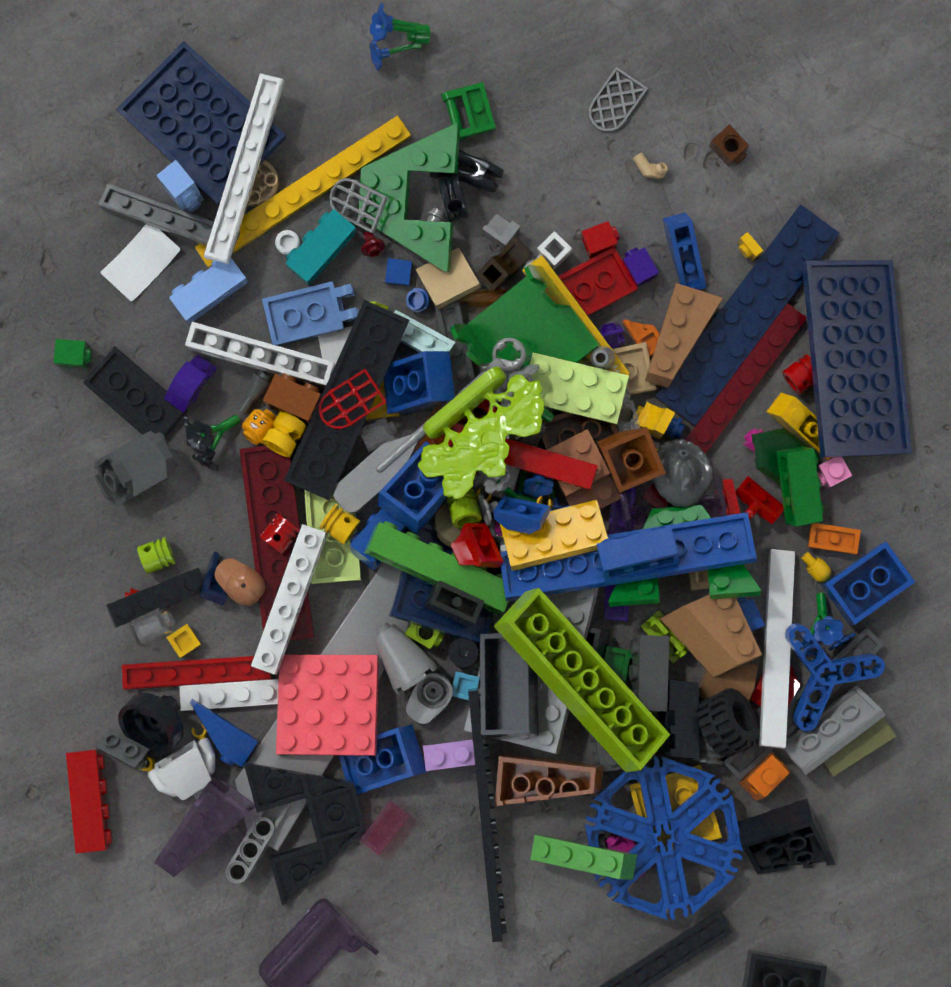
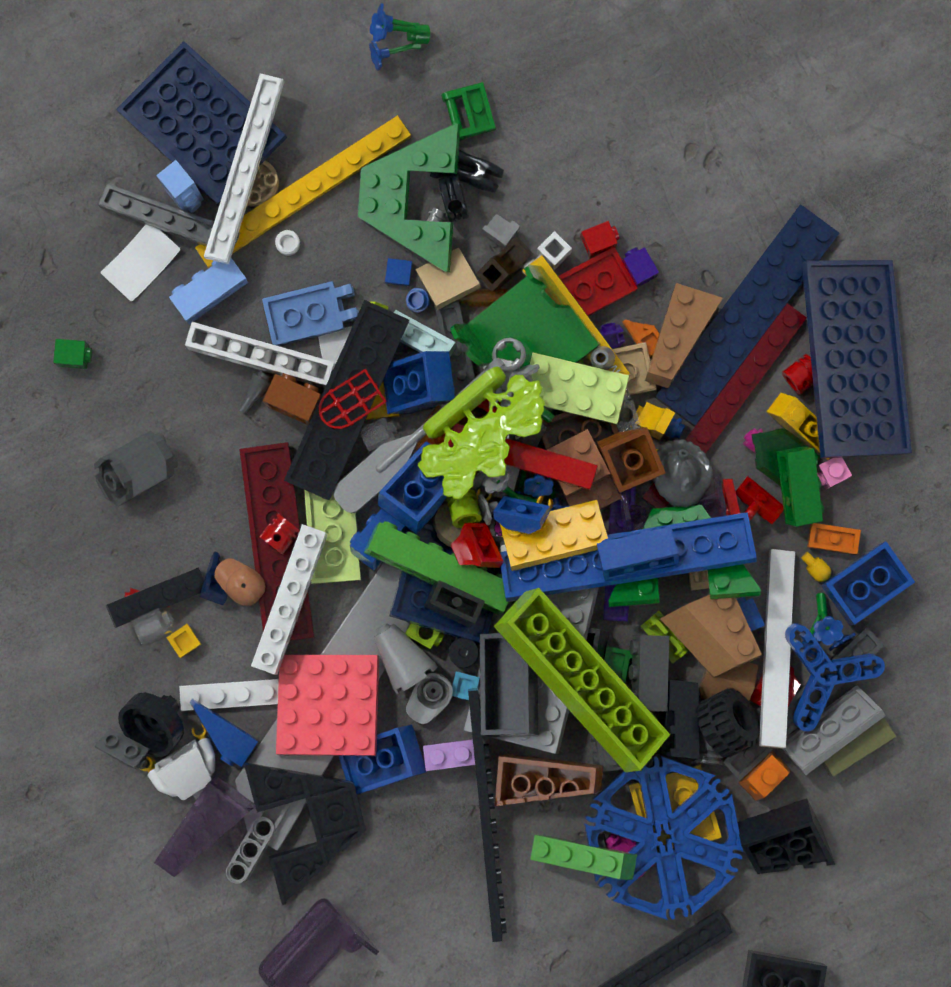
red brick [66,749,113,854] -> none
black tile [82,346,189,437] -> none
red tile [122,656,272,690] -> none
lime piece [137,537,176,574] -> none
dark purple brick [164,354,217,412] -> none
black plant [184,414,240,471] -> none
light orange head [242,409,276,446] -> none
yellow wheel [262,411,307,458] -> none
teal brick [285,209,357,286] -> none
yellow piece [319,504,361,545] -> none
light grey window [329,178,388,233] -> none
clear pink plate [360,800,410,855] -> none
dark red plate [361,231,385,257] -> none
light grey window [589,67,648,132] -> none
tan arm [633,152,668,179] -> none
blue slope [662,212,707,290] -> none
reddish brown brick [709,124,749,167] -> none
yellow plate [737,232,763,261] -> none

